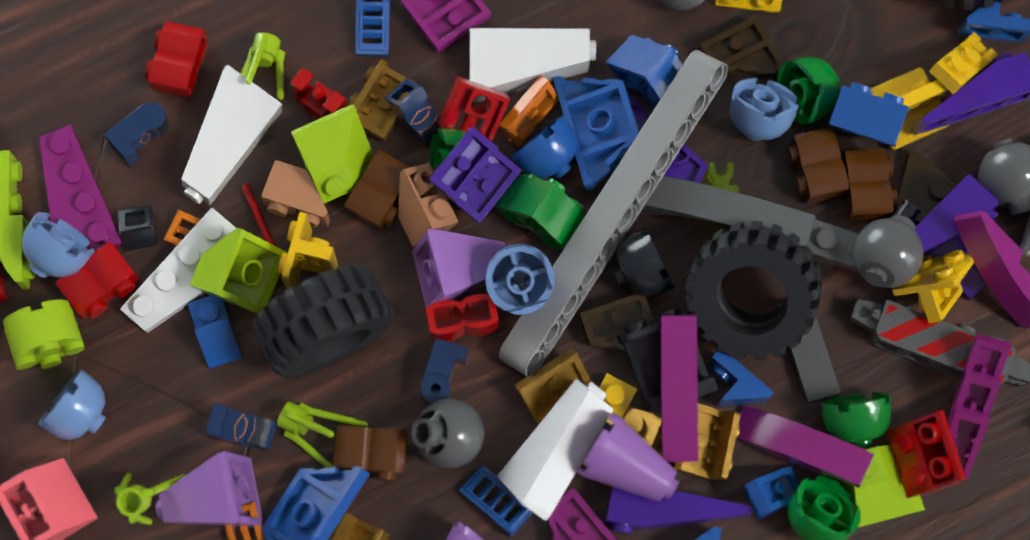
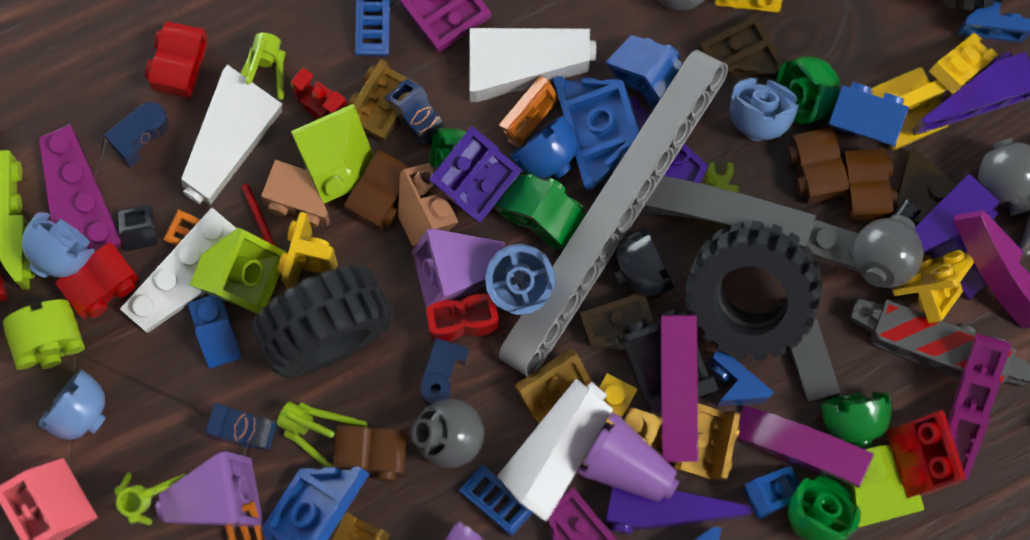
red brick [438,76,510,142] -> none

